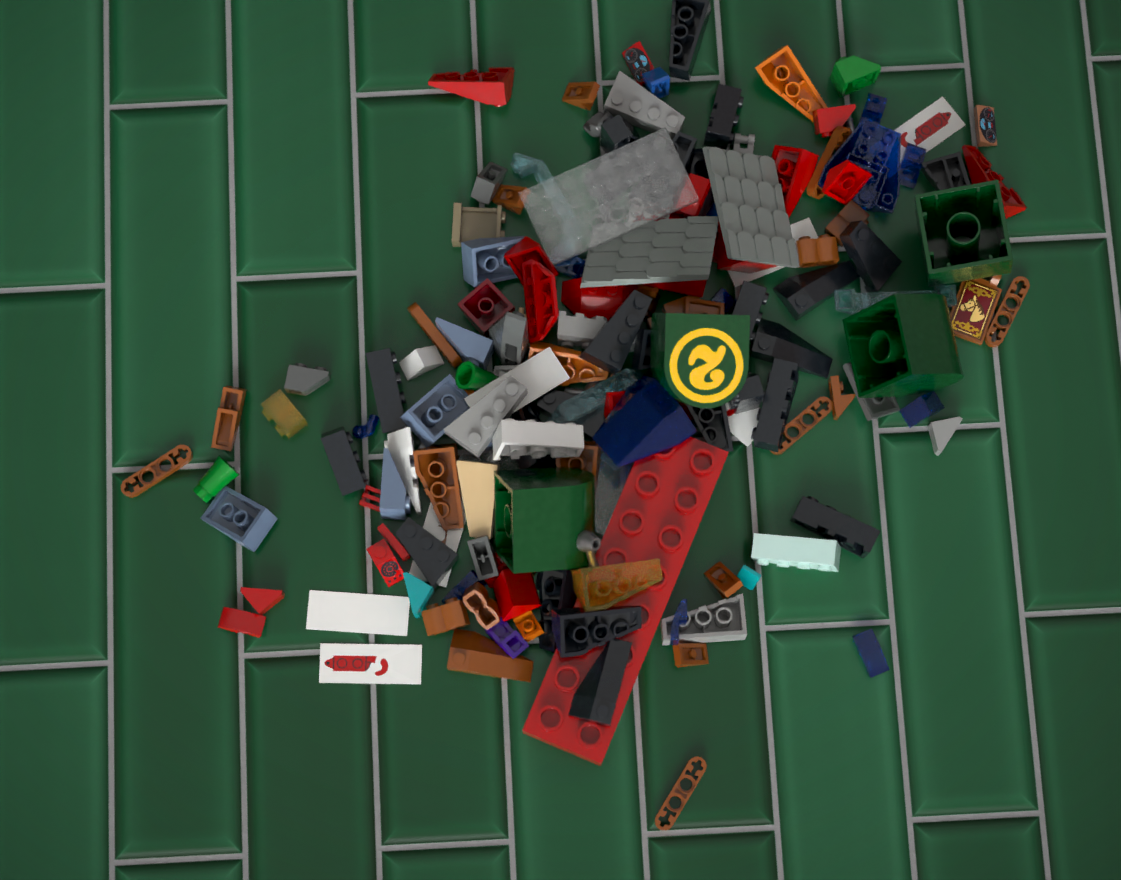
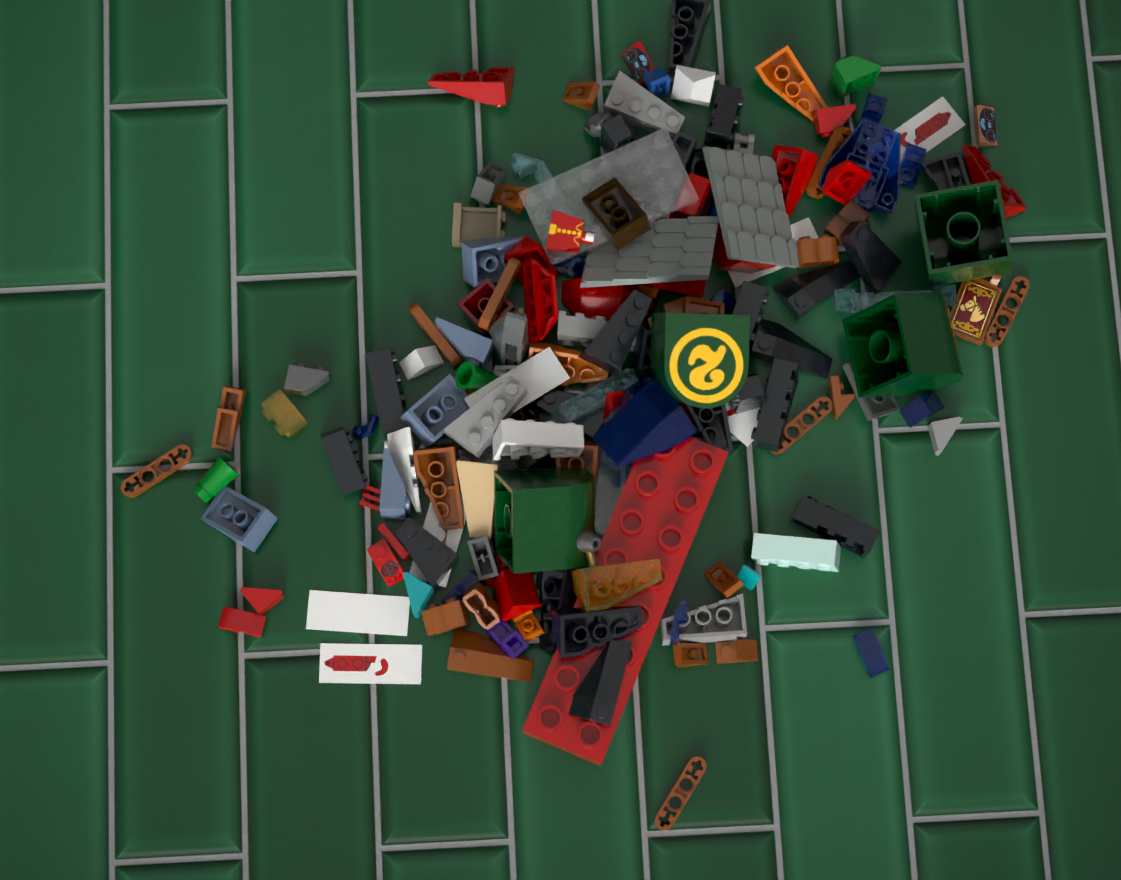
none -> dark orange beam [478,257,521,331]
none -> red torso [546,210,595,253]
none -> dark brown slope [581,178,651,250]
none -> white slope [671,65,716,107]
none -> dark orange slope [715,639,758,664]

